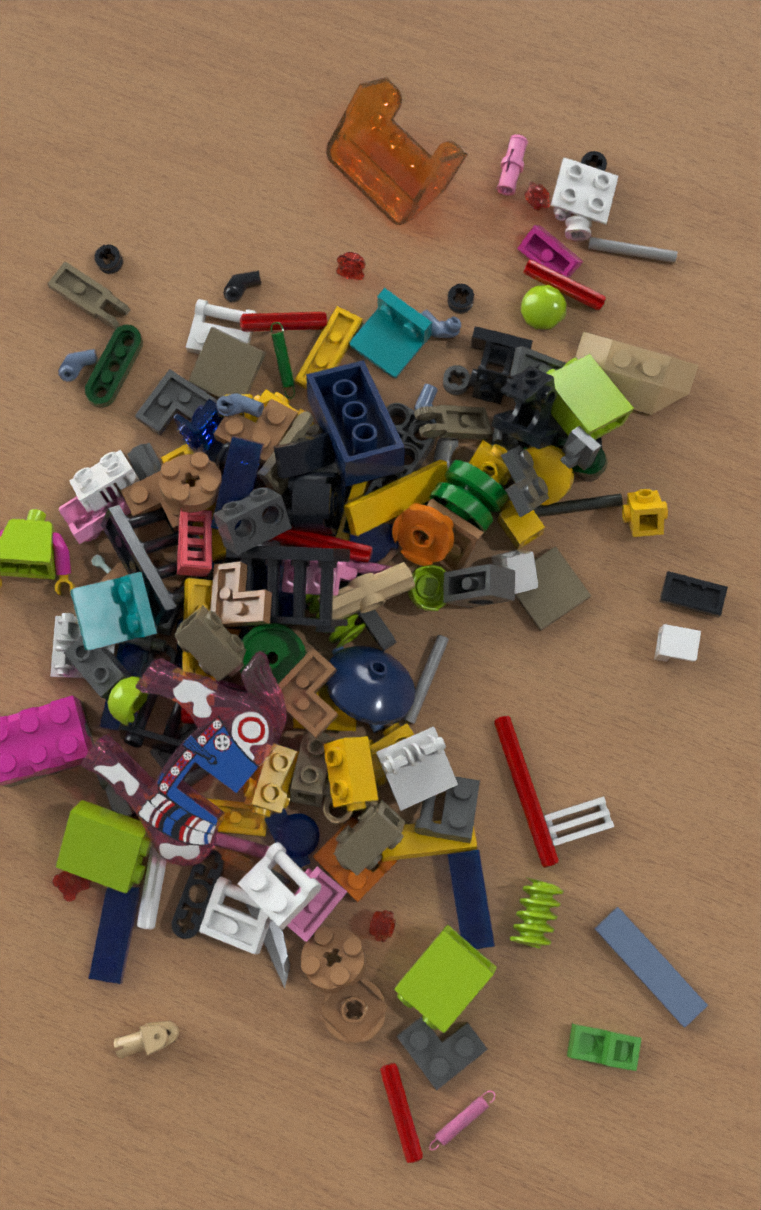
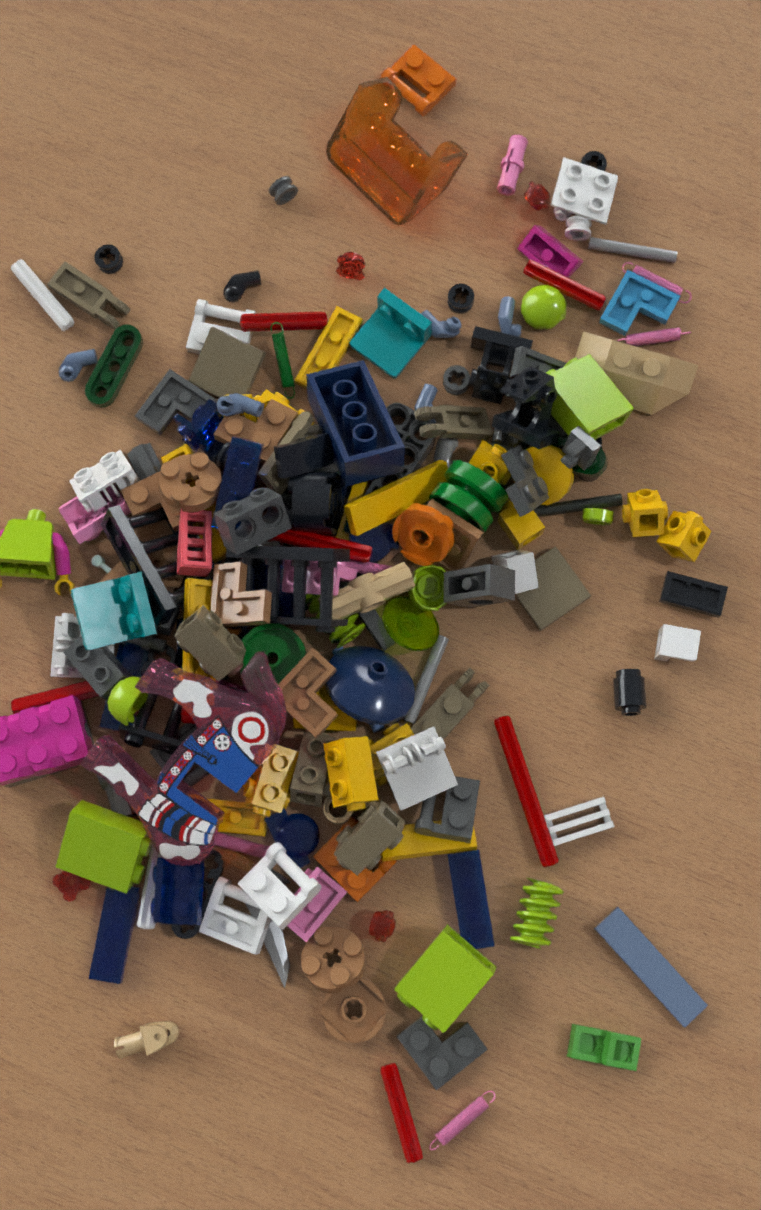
none -> white axle [11,260,74,331]
none -> red axle [11,680,99,714]
none -> clear blue bracket [150,857,205,925]
none -> dark grey bush [269,176,298,205]
none -> orange plate [380,44,456,116]
none -> clear neon green dish [382,597,439,651]
none -> dark tan hinge [411,668,490,740]
none -> sand blue arm [498,297,522,337]
none -> lime tile [582,508,614,525]
none -> dark azure plate [599,270,680,336]
none -> black brick [613,669,647,716]
none -> bright pink piece [617,327,691,347]
none -> bright pink piece [622,262,692,303]
none -> yellow brick [656,511,712,562]

